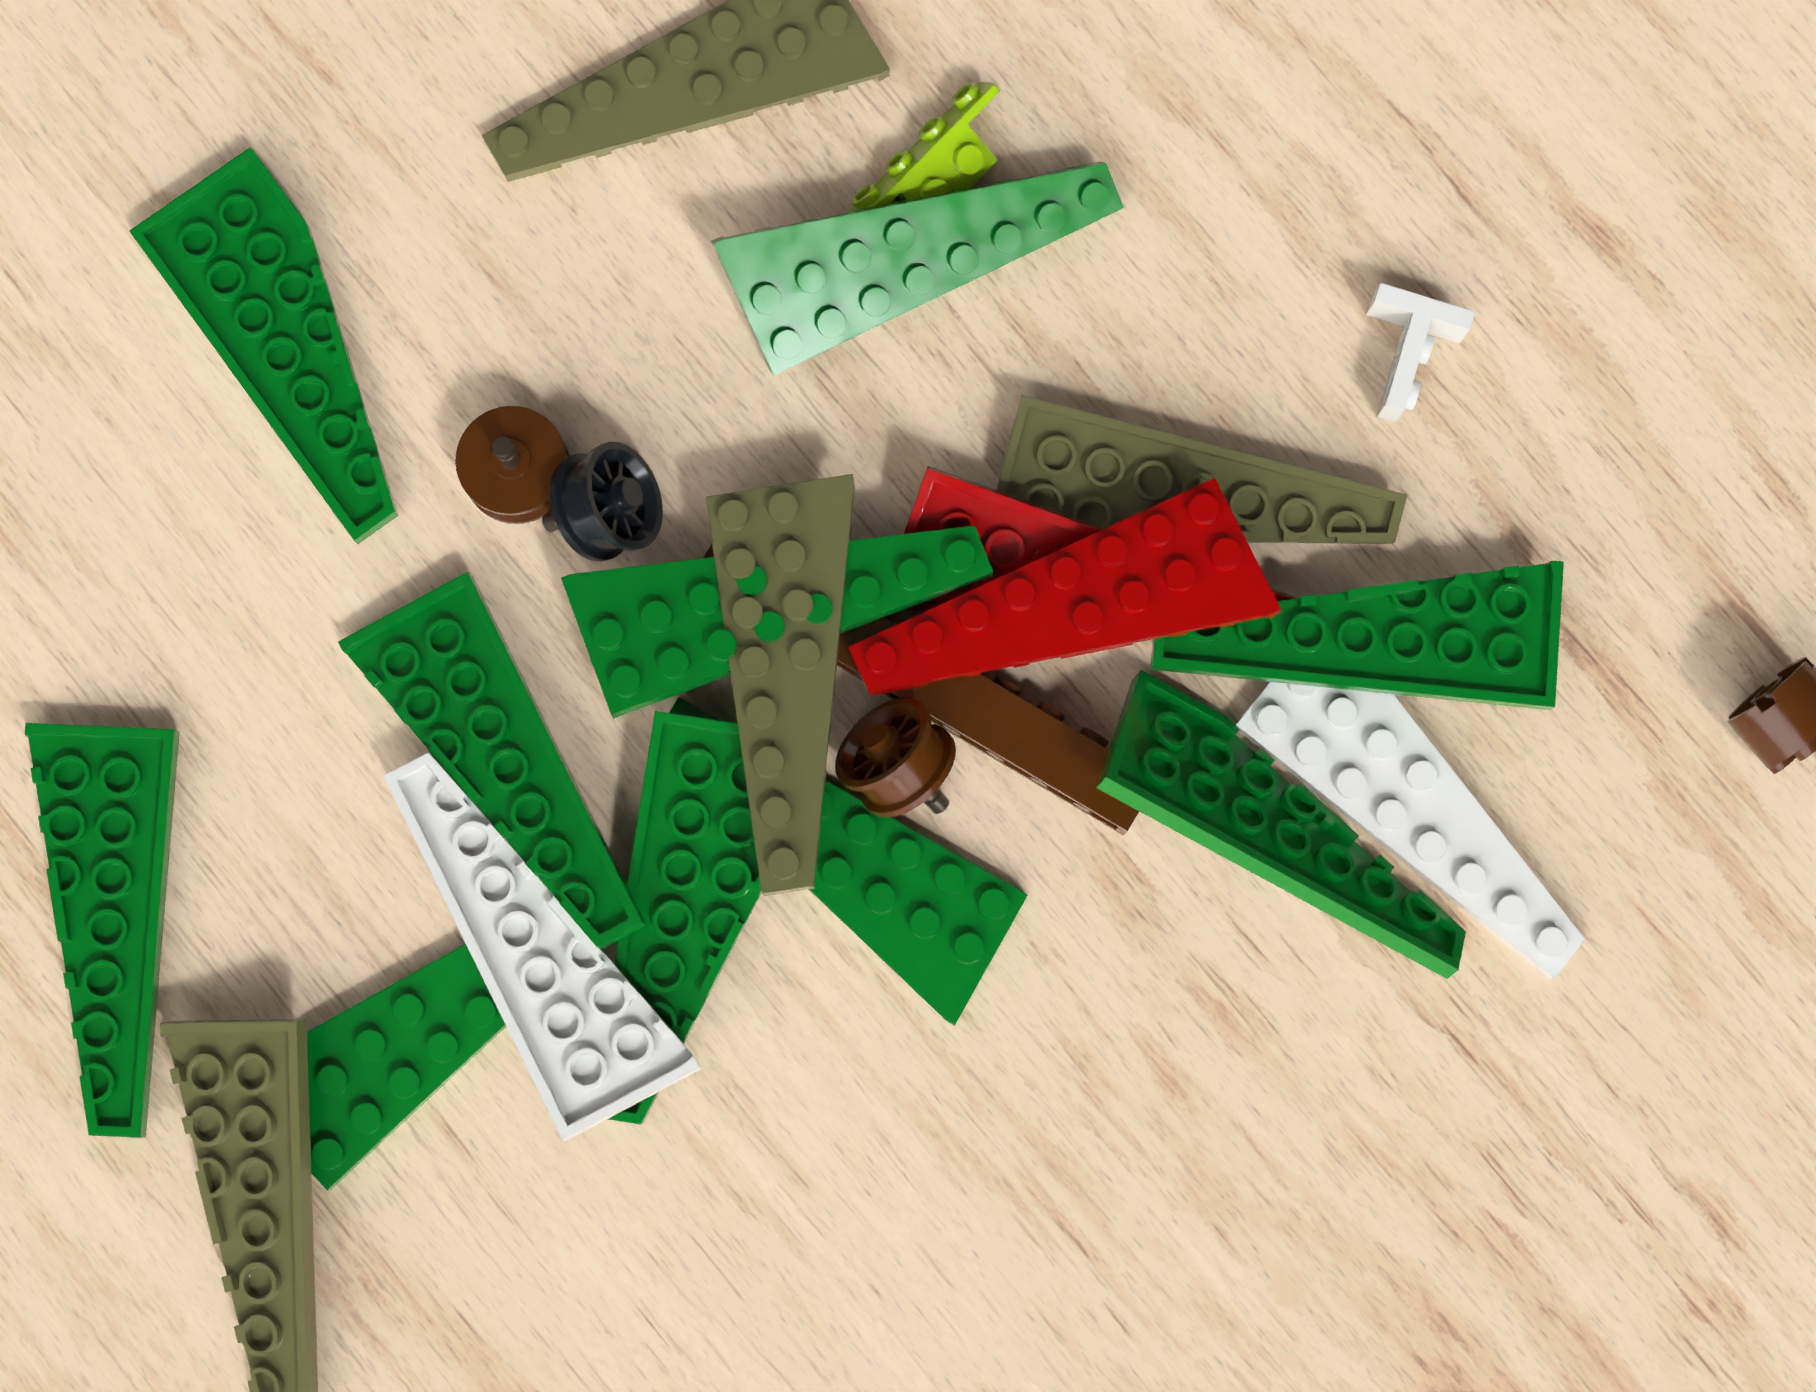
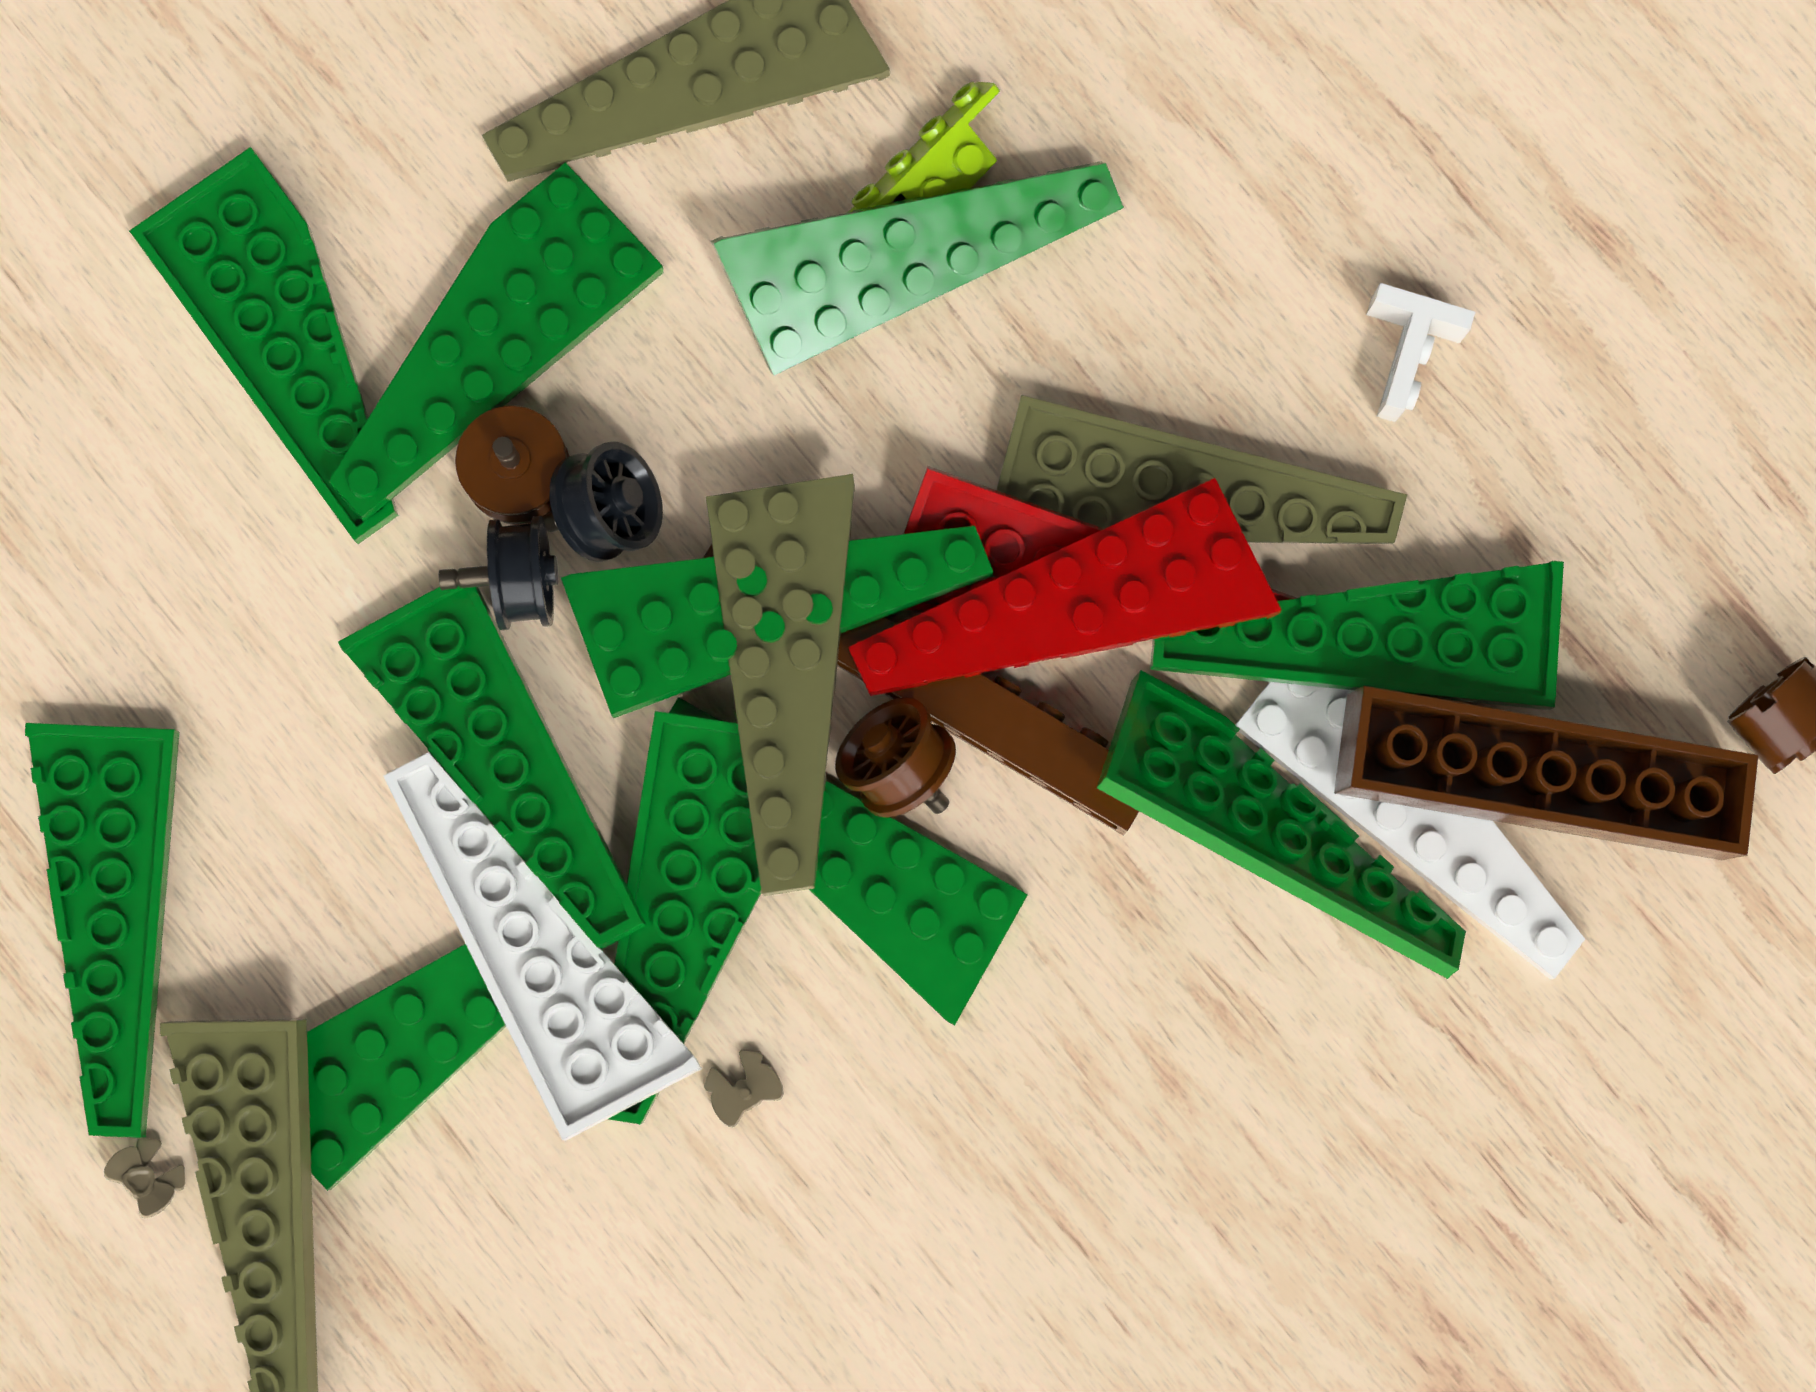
none -> dark tan piece [104,1138,185,1219]
none -> green wing [329,162,663,522]
none -> black wheel [439,516,558,630]
none -> dark tan piece [704,1050,784,1128]
none -> reddish brown brick [1334,686,1759,860]

